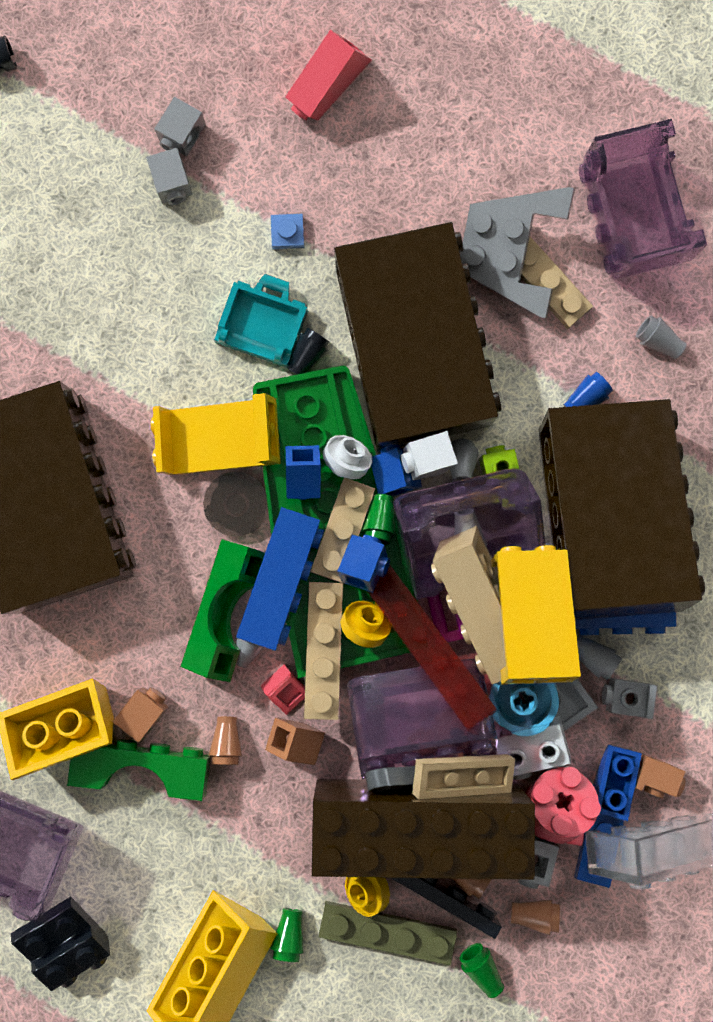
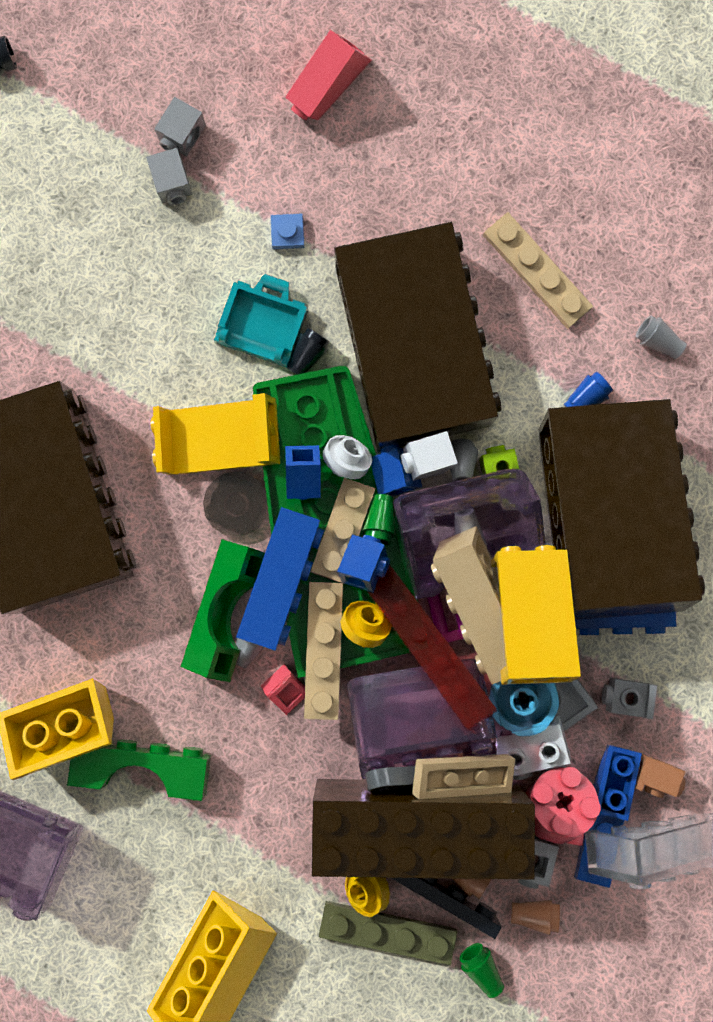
black plate [11,896,110,991] -> none
nougat brick [112,687,169,743] -> none
nougat cone [209,716,242,765] -> none
nougat brick [265,718,325,765] -> none
green cone [270,908,304,962] -> none
light grey wing [460,187,575,318] -> none
light grey cone [577,635,622,680] -> none
clear purple windscreen [579,119,707,279] -> none

